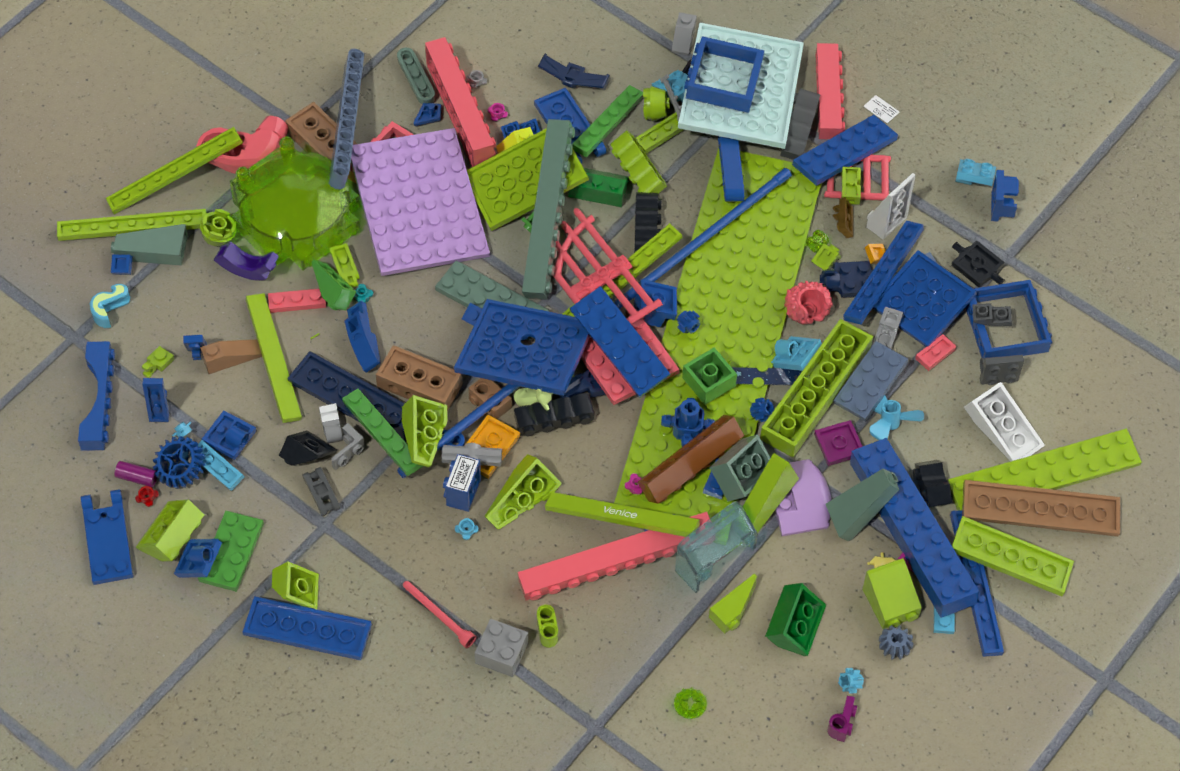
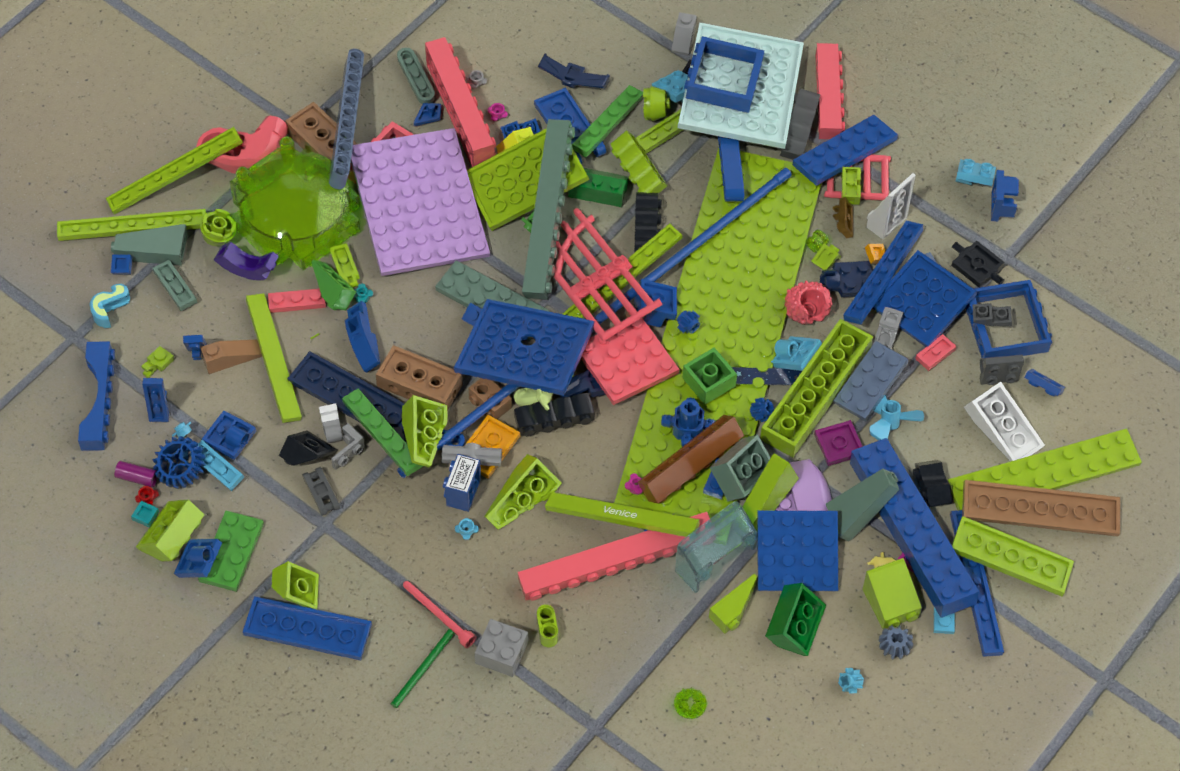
blue hinge [81,489,133,585] -> none
blue plate [570,286,670,398] -> none
light grey piece [660,74,682,122] -> none
magenta plate [827,695,857,742] -> none
white sticker [864,95,899,123] -> none
none -> teal plate [131,501,159,528]
none -> sand green plate [153,260,197,311]
none -> green axle [391,629,455,708]
none -> blue plate [757,510,838,591]
none -> blue plate [1024,369,1065,396]

